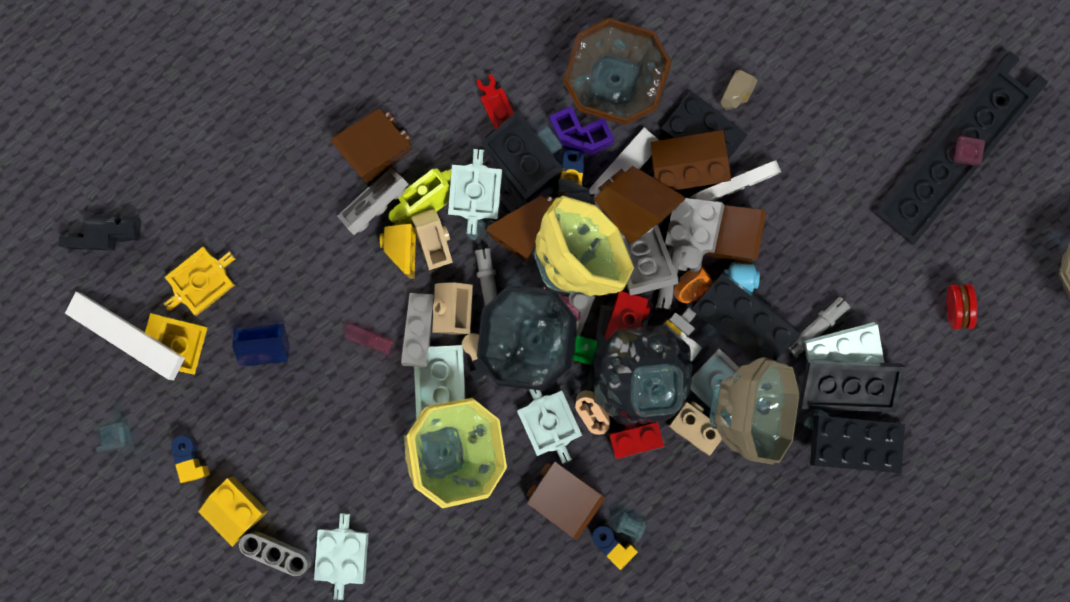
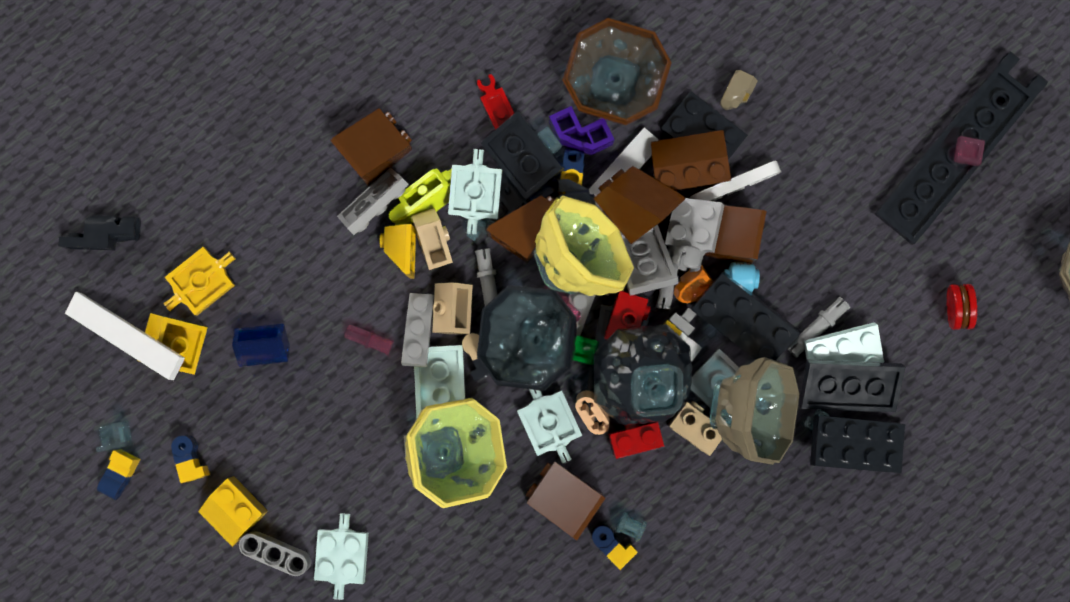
none -> leg [97,449,141,500]

